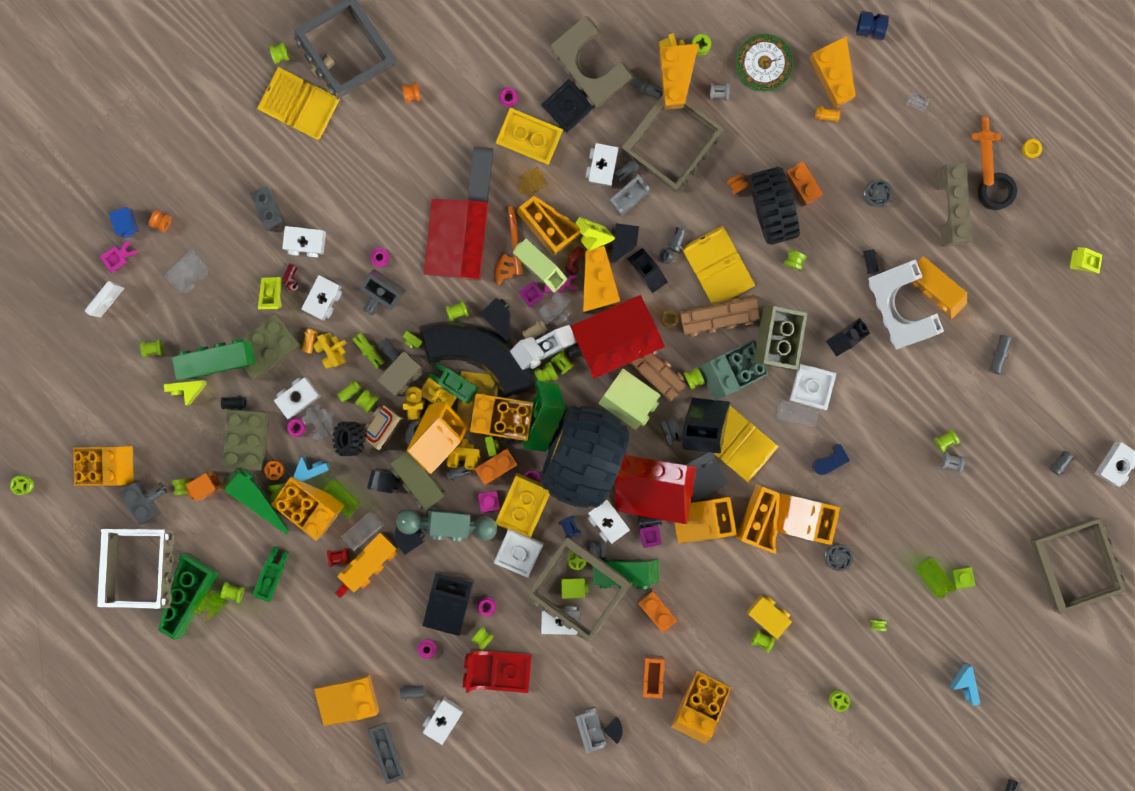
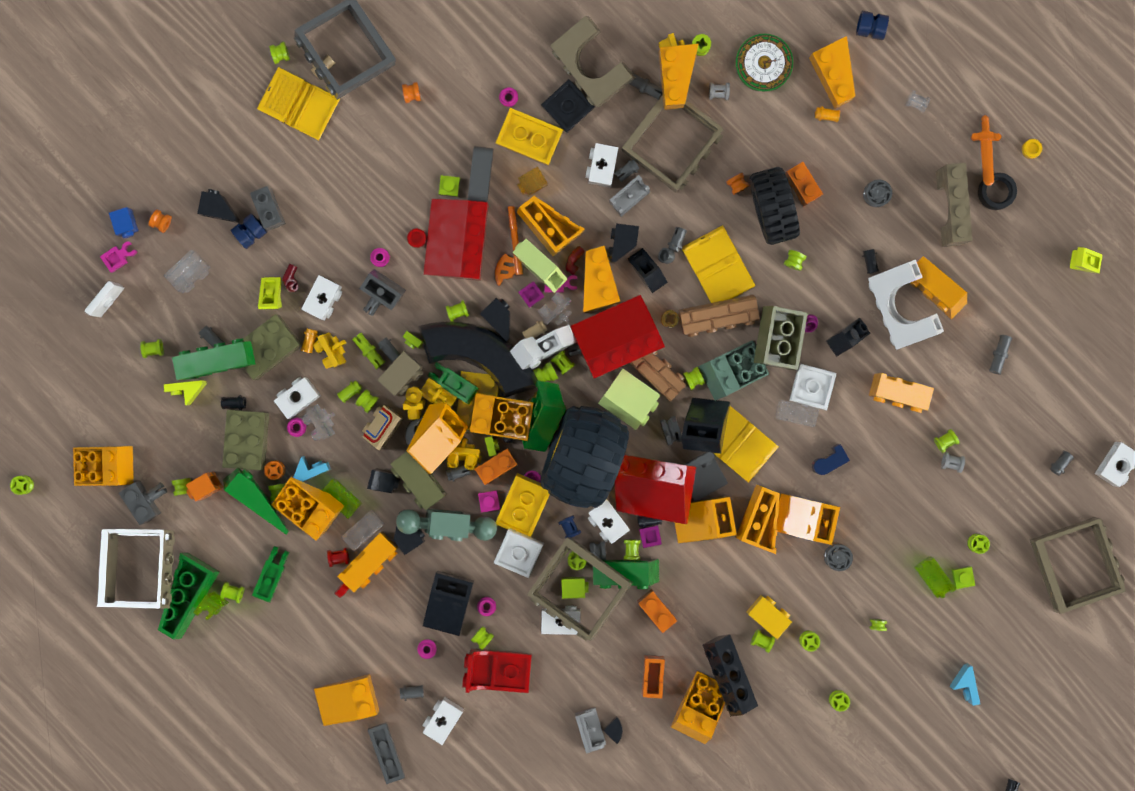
white brick [282,226,326,258] -> none
black tyre [332,422,365,456] -> none
neon yellow slope [576,217,615,251] -> none
none -> black slope [197,189,240,223]
none -> dark grey pin [198,325,224,348]
none -> dark blue wheel [230,213,267,249]
none -> red tile [407,228,427,248]
none -> lime plate [439,175,460,197]
none -> lime bush [623,539,641,560]
none -> black brick [702,634,758,717]
none -> lime wheel [799,630,820,652]
none -> magenta plate [805,314,818,332]
none -> light orange wedge [869,373,934,413]
none -> lime wheel [967,534,990,554]

